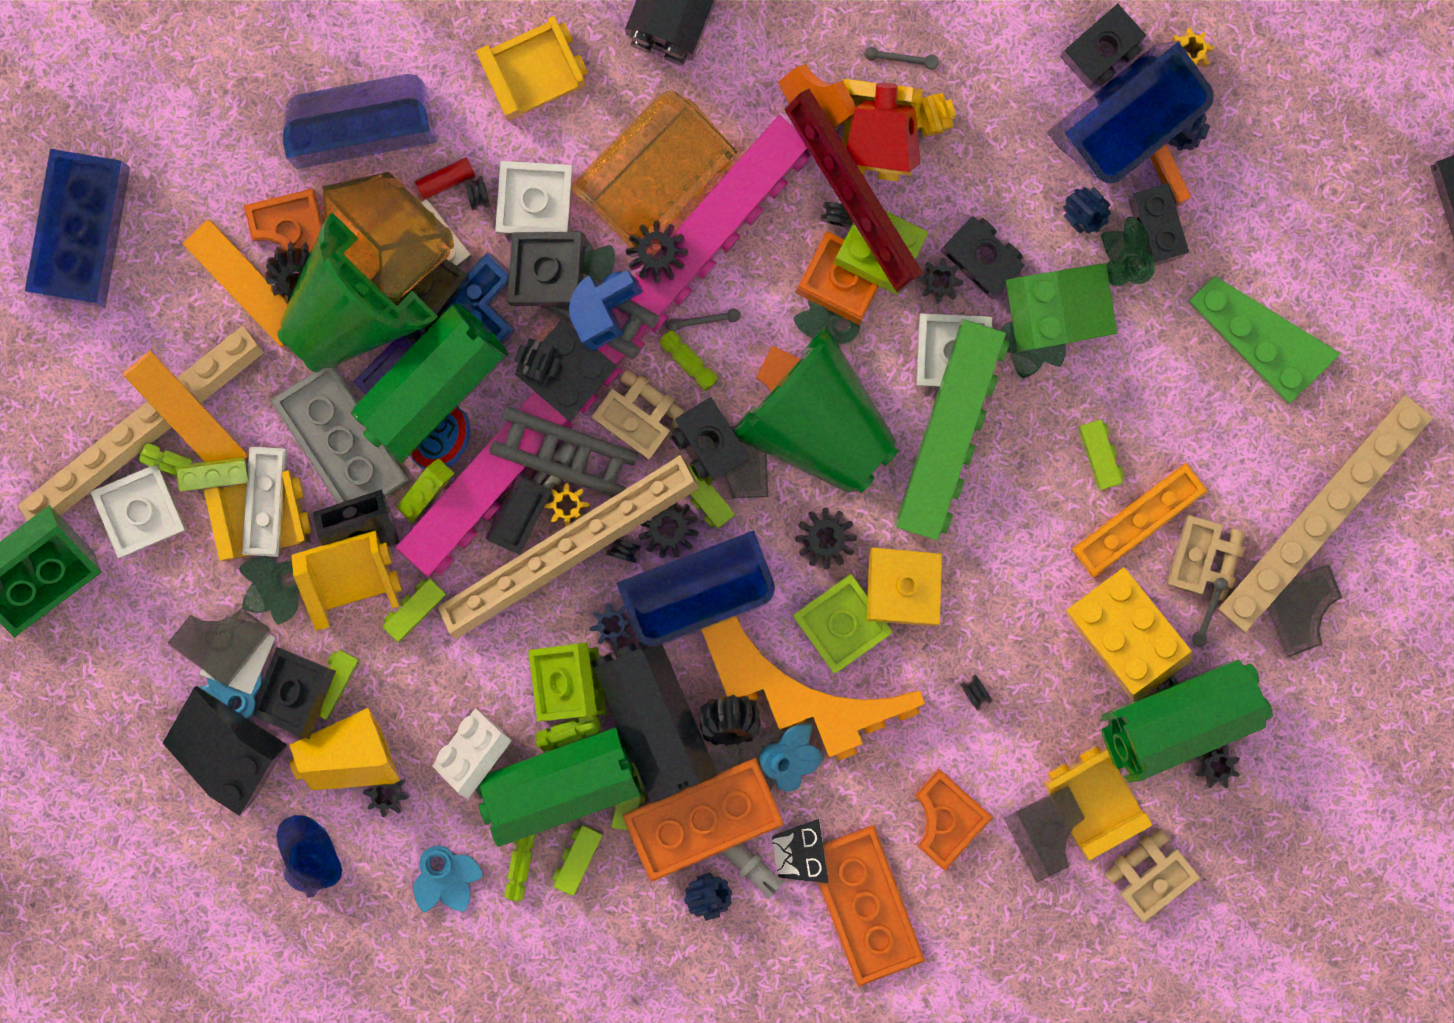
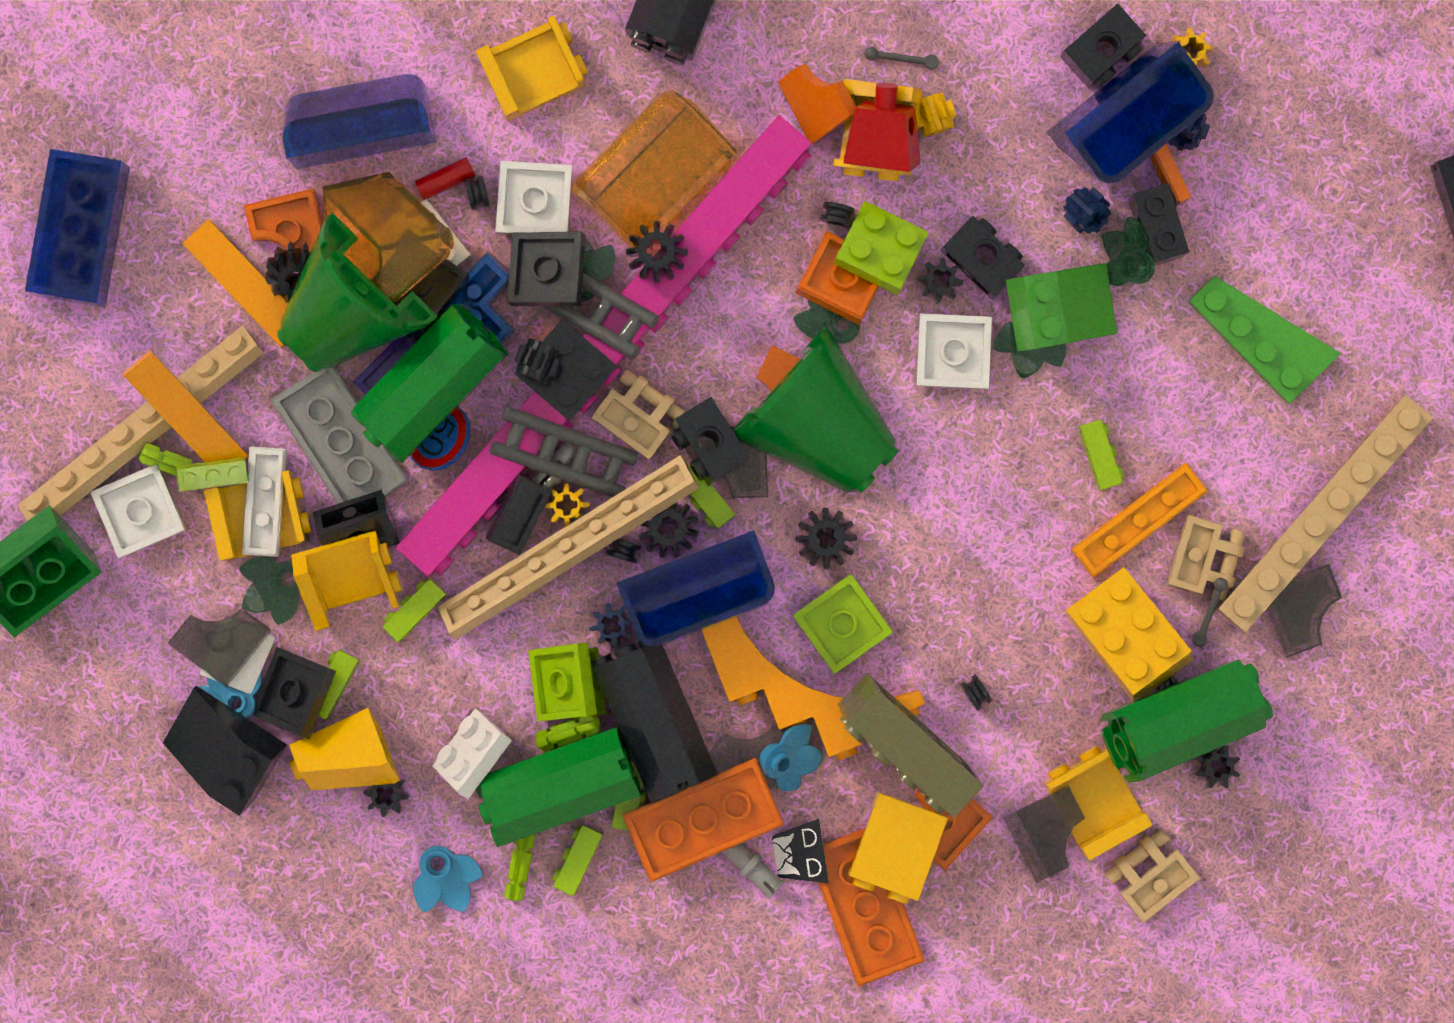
clear blue piece [276,815,343,898] -> none
lime piece [396,458,455,523] -> none
blue brick [569,270,643,352] -> none
lime axle [659,330,718,391] -> none
dark grey hinge [666,308,741,331] -> none
dark blue gear [684,873,733,921] -> none
black gear [699,694,761,747] -> none
dark red tile [784,89,923,292] -> none
yellow plate [867,547,942,627] -> none
bright green brick [895,318,1009,541] -> none
none -> olive brick [837,673,984,818]
none -> yellow panel [848,791,948,904]

